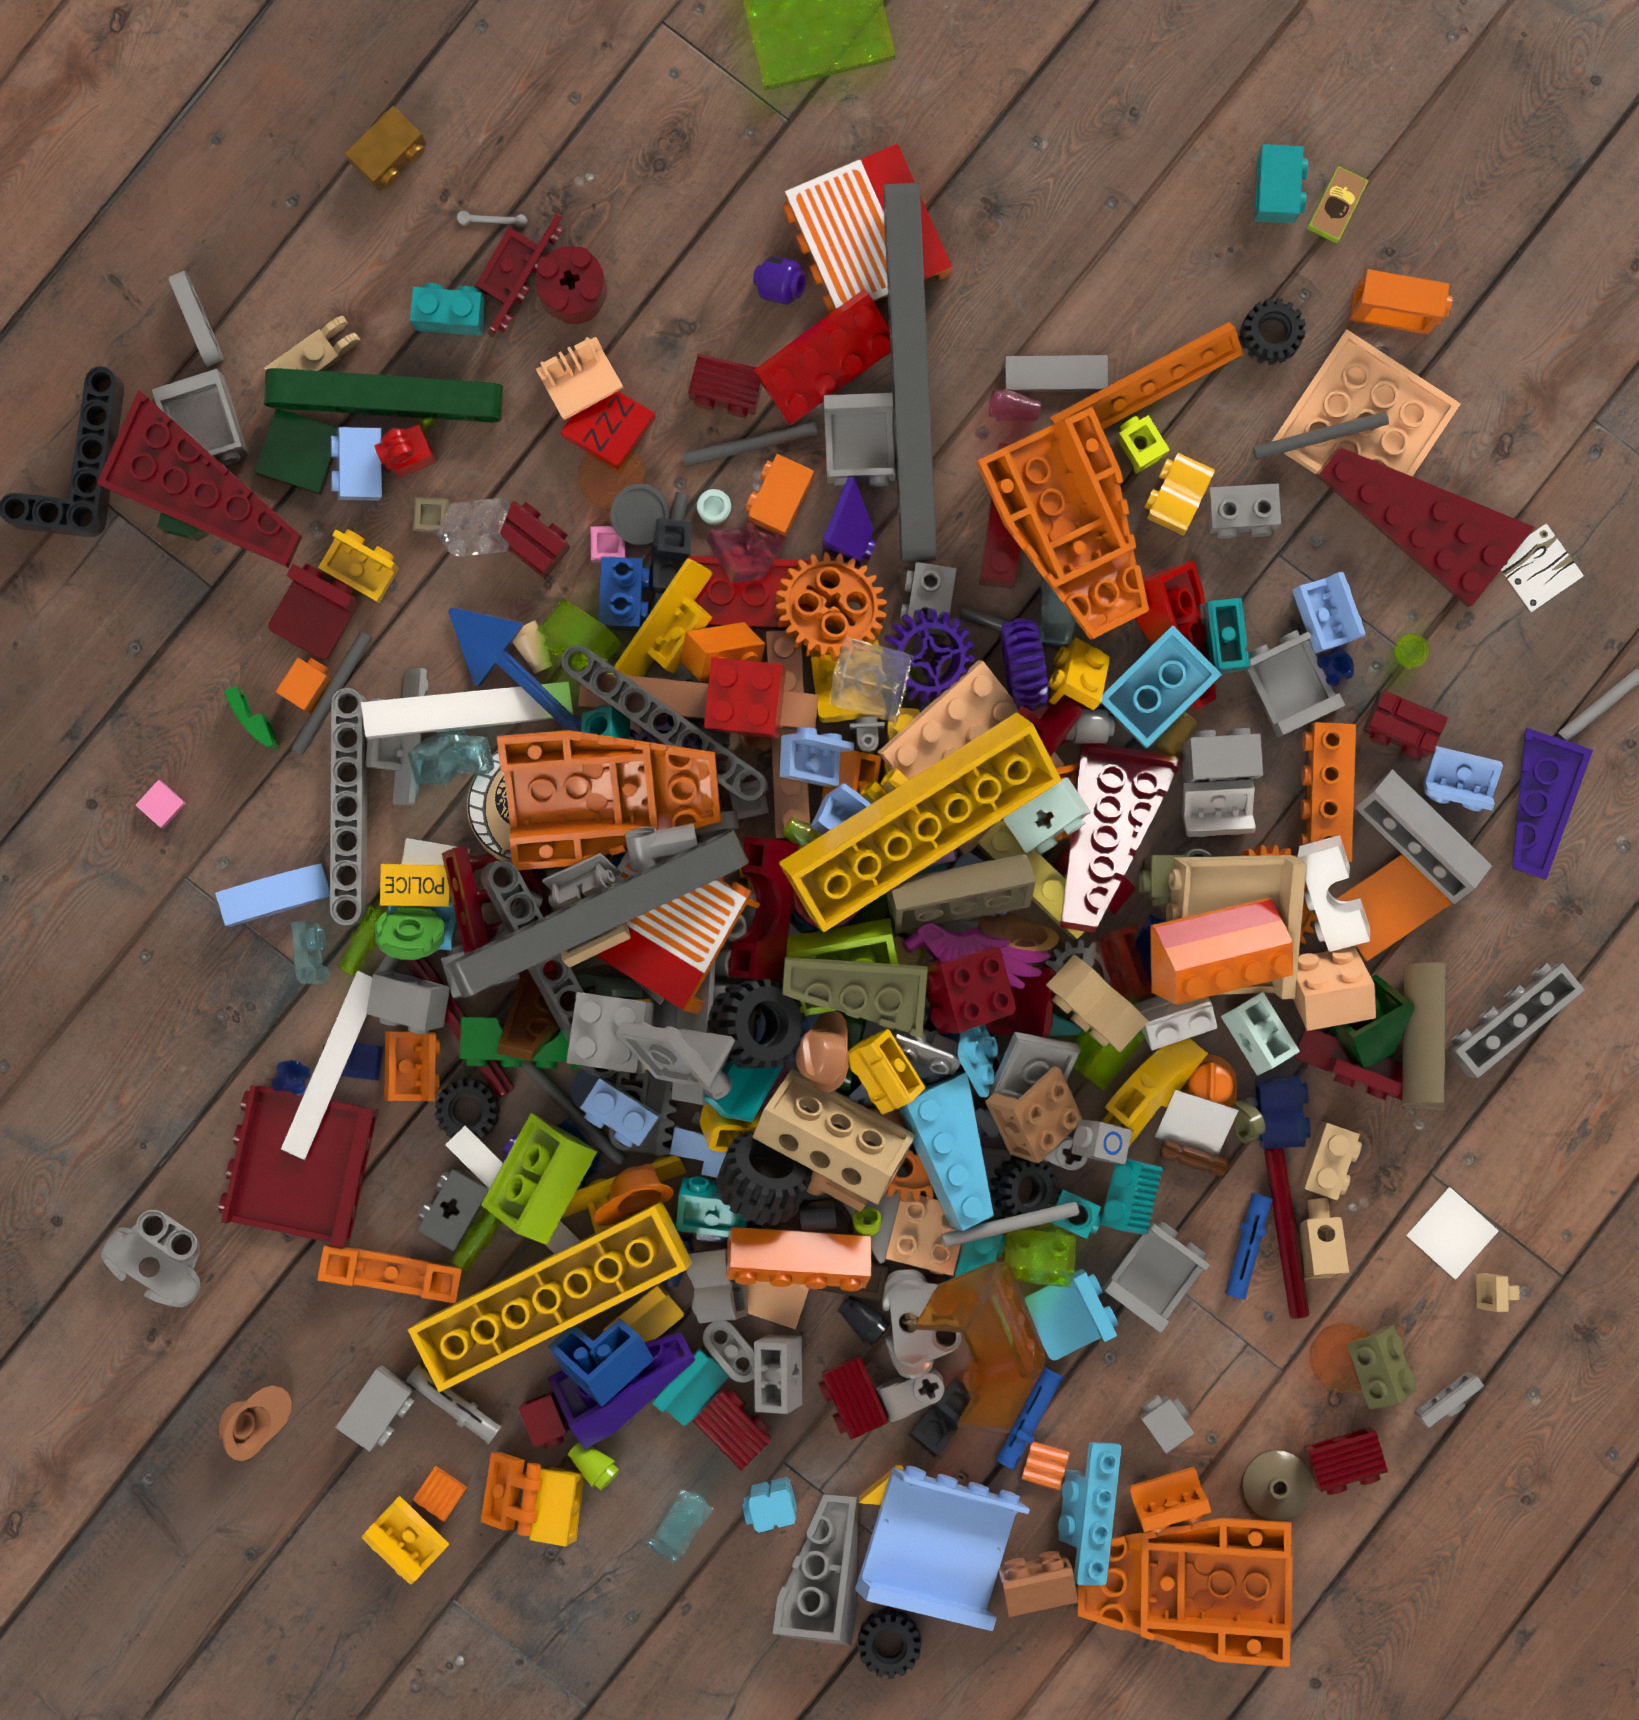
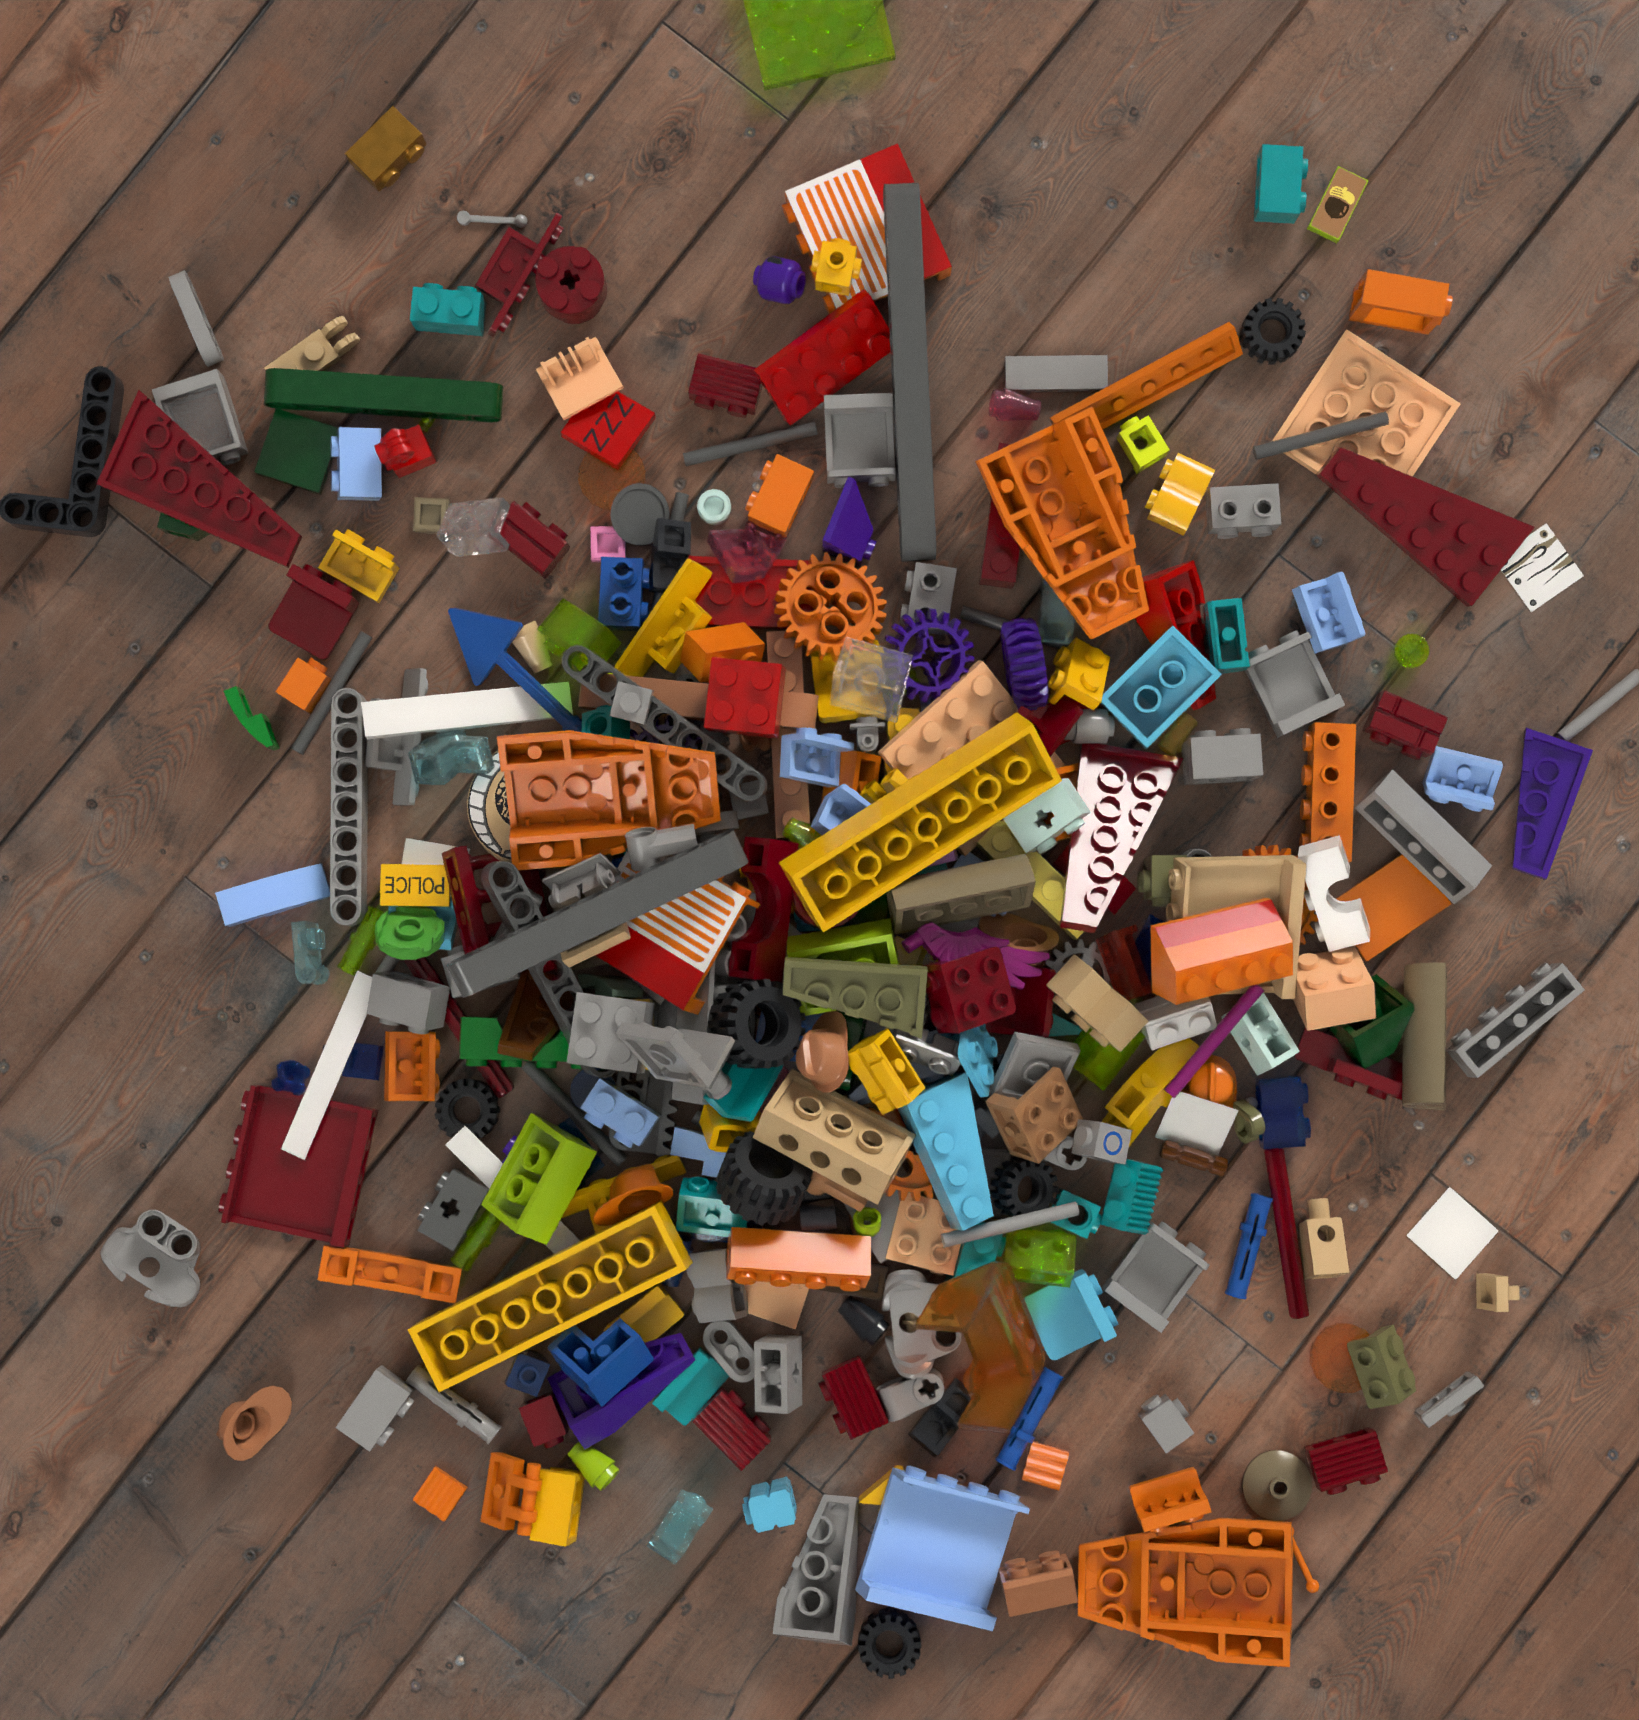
bright pink tile [136,780,187,829] -> none
yellow bracket [362,1496,449,1585] -> none
medium azure bracket [1058,1442,1121,1585] -> none
white bracket [1182,779,1255,837] -> none
tan brick [1297,1121,1362,1201] -> none
clear blue plate [1317,647,1354,687] -> none
none -> dark blue bracket [505,1349,550,1397]
none -> light grey plate [610,681,654,725]
none -> yellow brick [811,238,862,296]
none -> magenta bar [1164,984,1264,1098]
none -> orange hinge [1292,1527,1319,1593]

